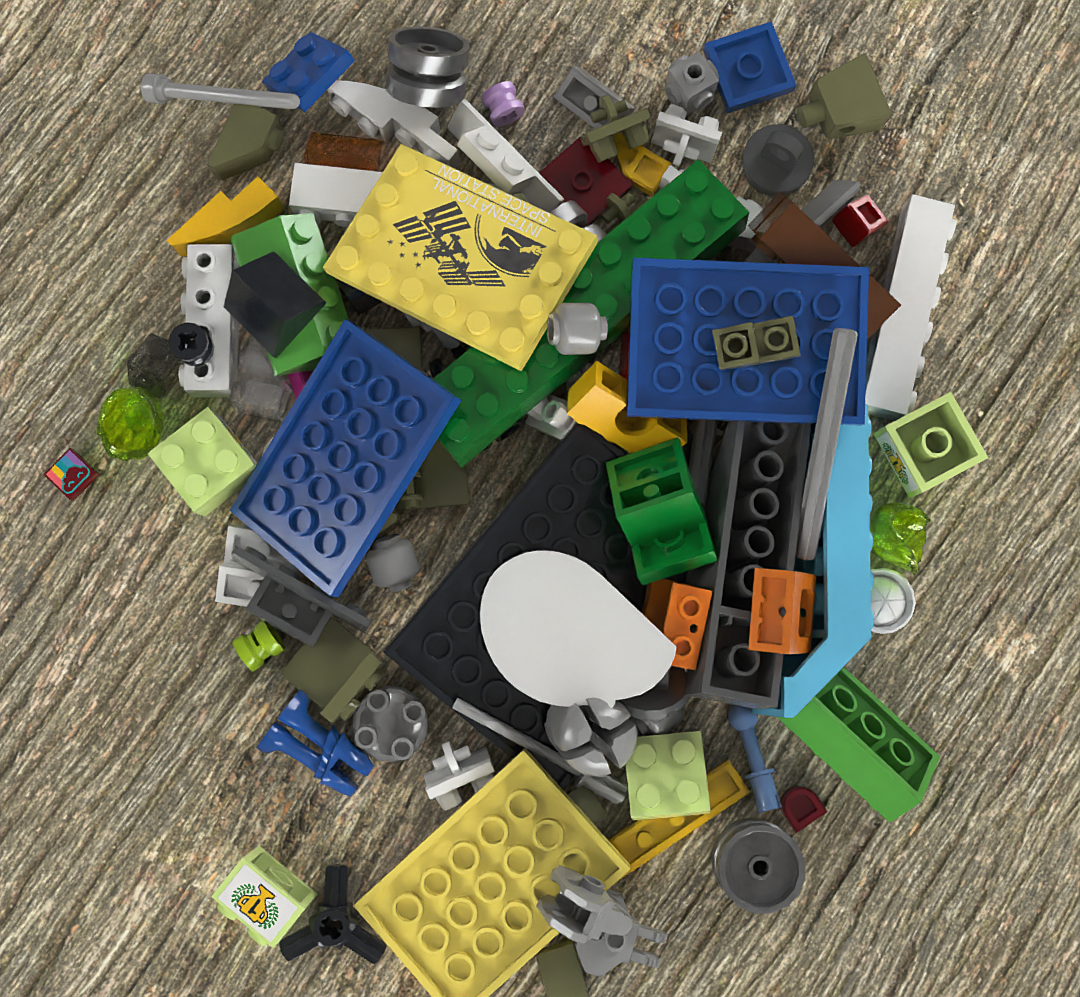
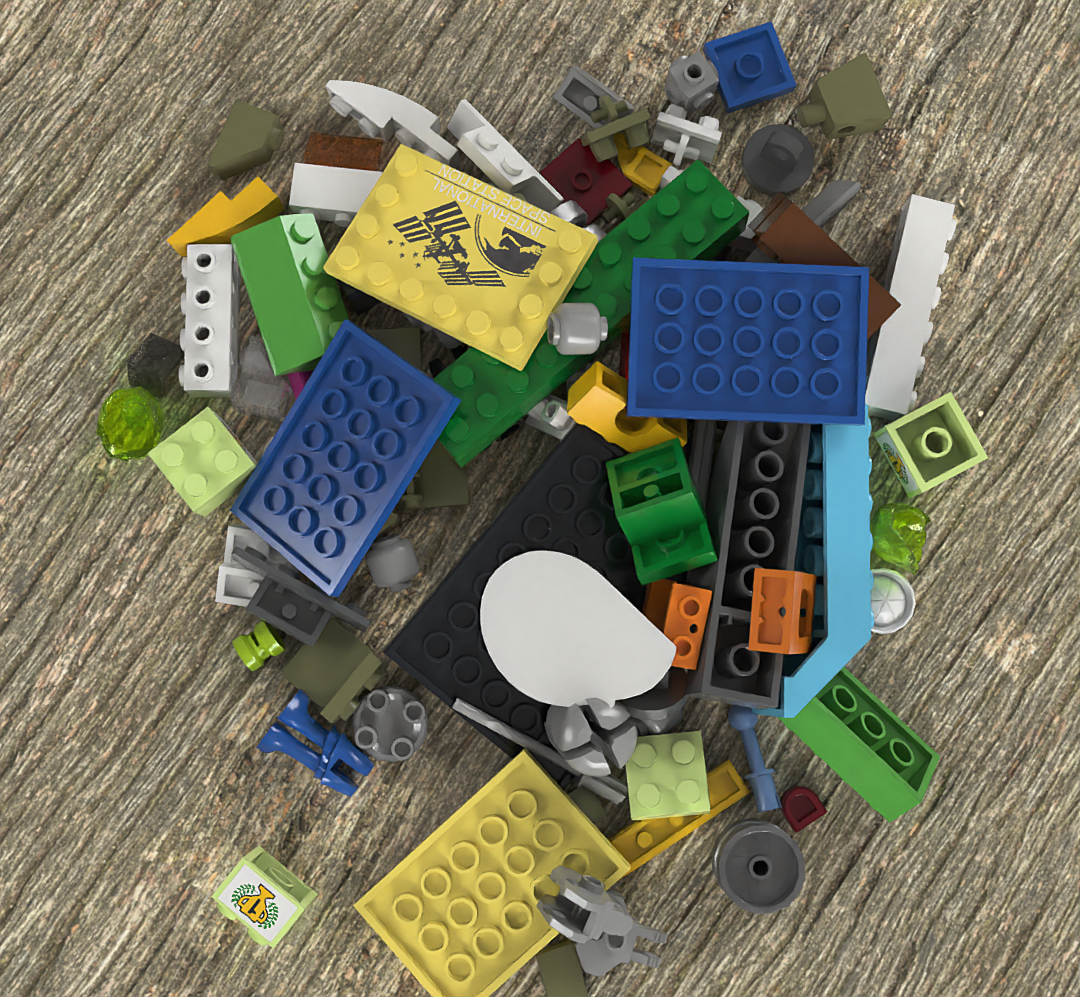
tile [43,448,100,501] -> none
light grey piece [141,73,300,109] -> none
black wheel [168,322,214,367] -> none
black slope [223,251,327,358] -> none
blue plate [262,31,355,112] -> none
black bush [279,864,387,964] -> none
flat silver wheel [386,26,470,108] -> none
white hips [424,741,495,811] -> none
lavender wheel [481,81,525,127] -> none
olive slope [712,315,801,370] -> none
light grey axle [795,328,858,560] -> none
red slope [832,195,889,247] -> none

